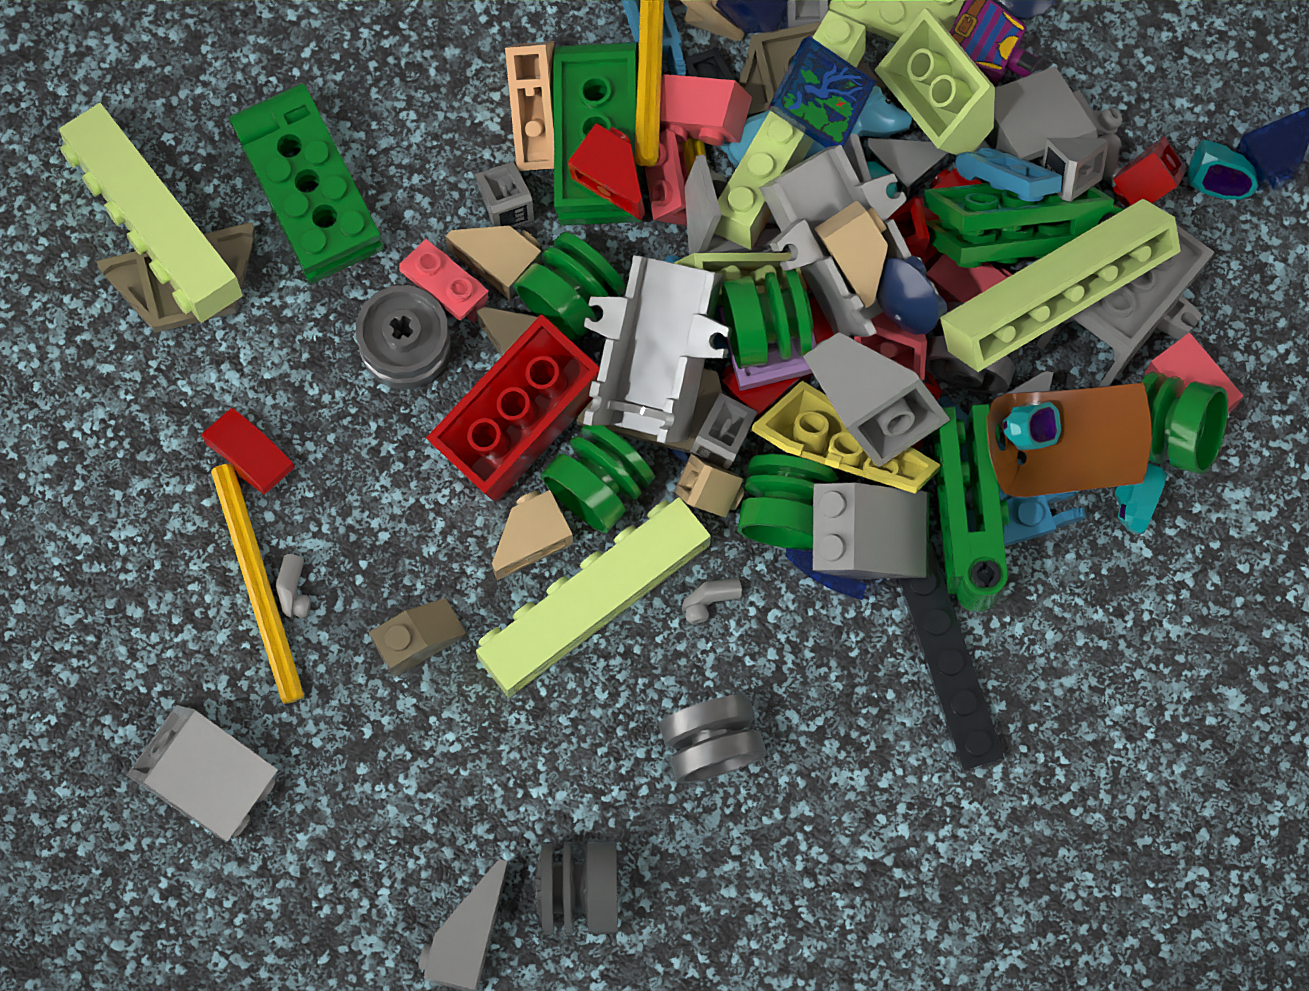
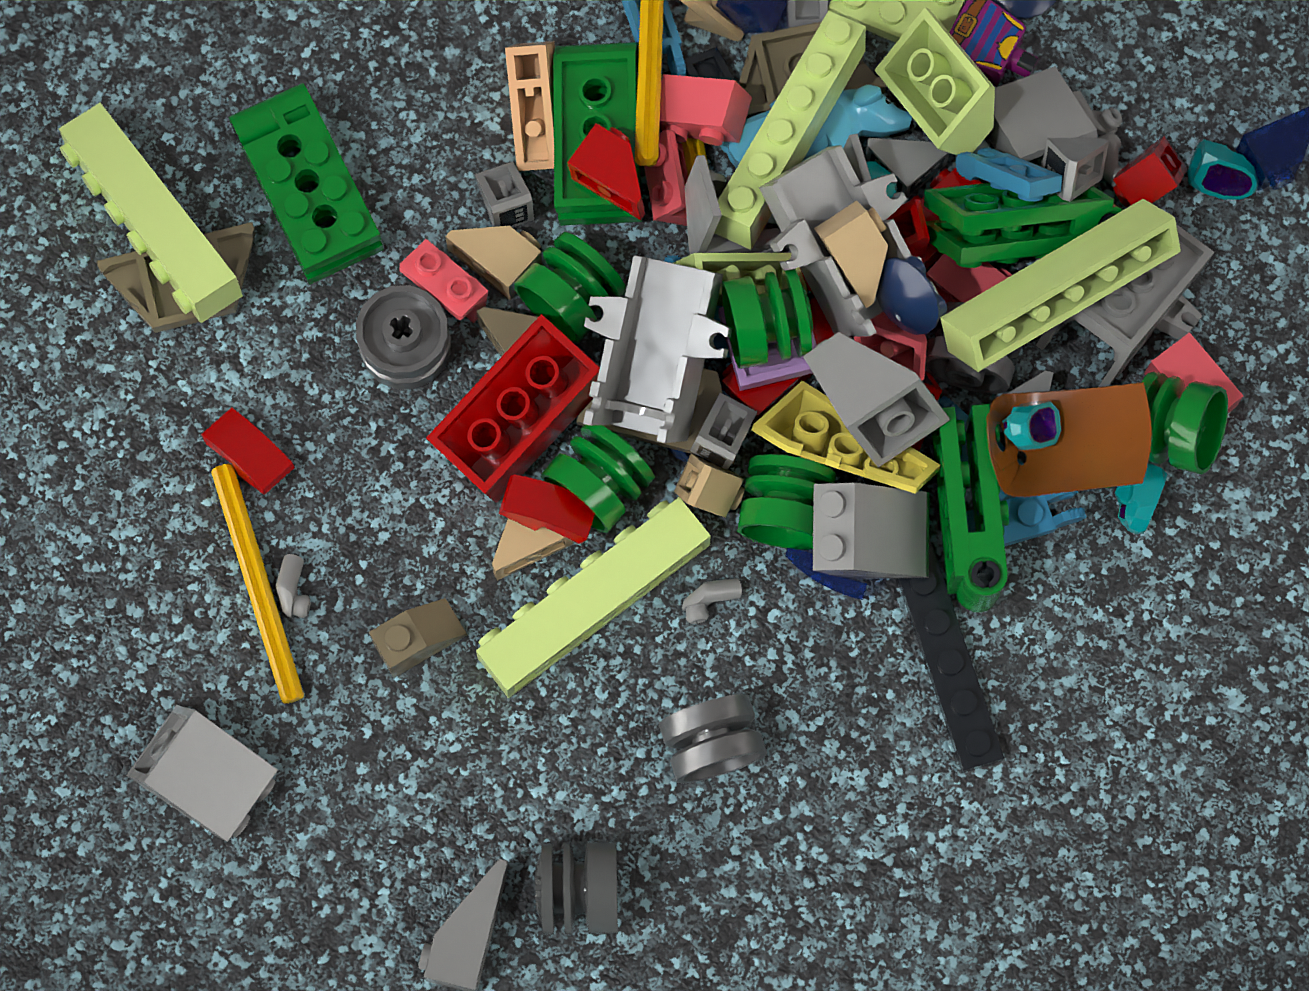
tile [768,36,876,148] -> none
none -> red slope [498,474,595,544]

